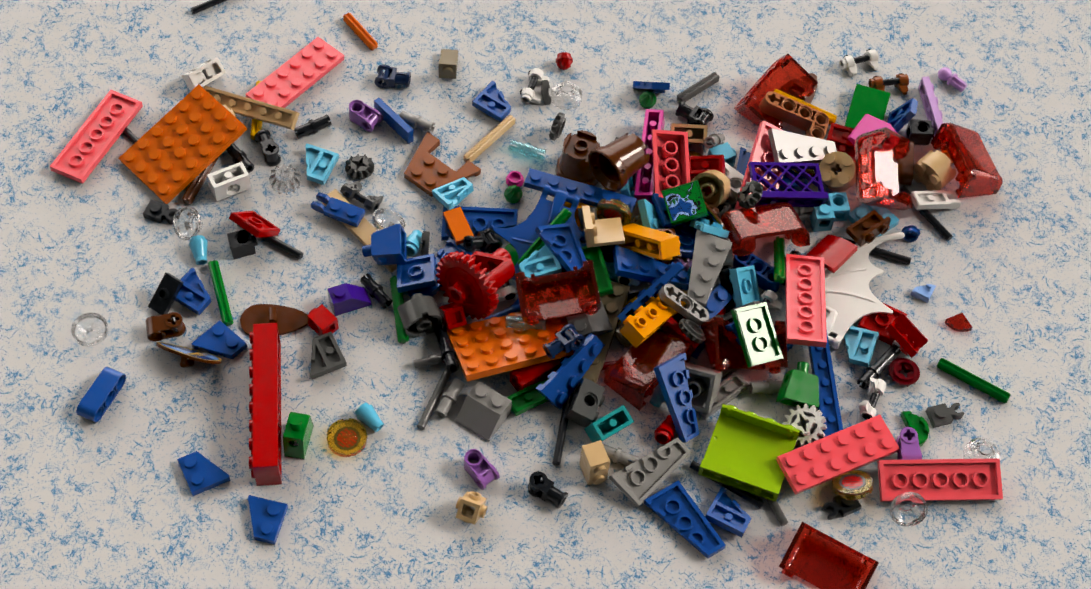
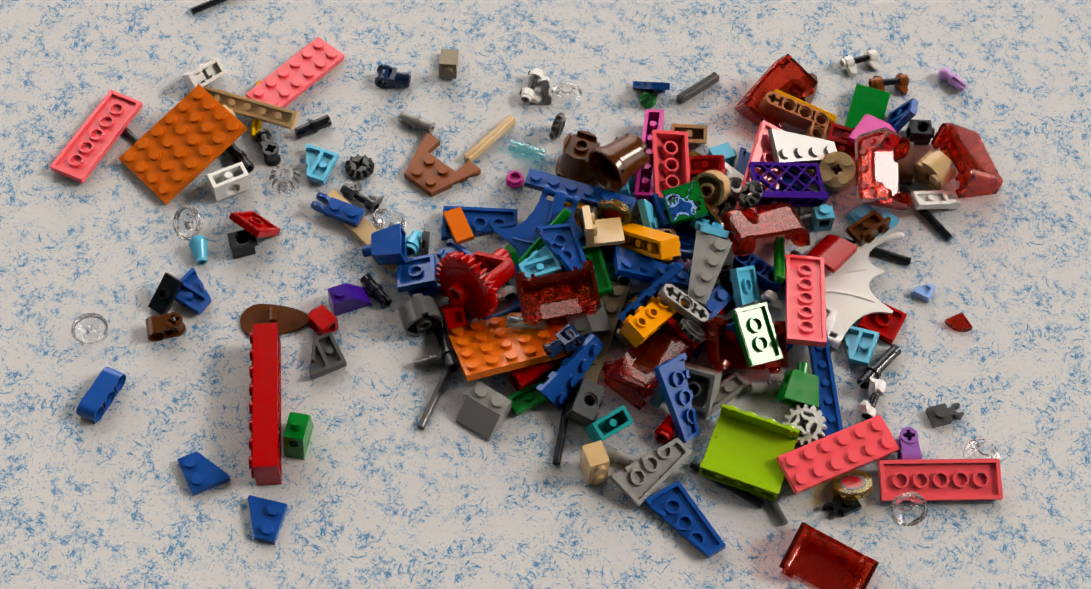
black plate [143,199,180,224] -> none
shield [156,342,222,368] -> none
reddish brown axle [182,157,219,205] -> none
blue wing [191,320,247,359] -> none
green axle [208,260,234,326] -> none
black bar [237,225,304,259] -> none
clear yellow tile [327,418,367,457] -> none
orange axle [343,13,378,50] -> none
medium lavender piece [349,100,383,132] -> none
medium azure cone [355,402,384,432] -> none
blue tile [374,97,414,144] -> none
green axle [390,275,409,344] -> none
medium azure wing [432,177,474,210] -> none
light grey pin [435,378,465,418] -> none
tan brick [455,491,488,525] -> none
black connector [463,228,503,253] -> none
medium lavender piece [464,449,500,490] -> none
blue wing [472,80,511,122] -> none
green plate [504,184,523,204] -> none
black connector [528,471,568,509] -> none
red plate [556,52,573,70] -> none
black connector [675,102,714,125] -> none
light grey pin [704,133,725,148] -> none
blue wing [705,486,751,538] -> none
medium azure brick [825,192,850,221] -> none
red bracket [885,313,928,358] -> none
dark red gear [889,358,920,387] -> none
green tile [900,411,929,447] -> none
blue plate [902,225,920,242] -> none
lavender plate [918,76,947,143] -> none
green axle [937,358,1011,403] -> none

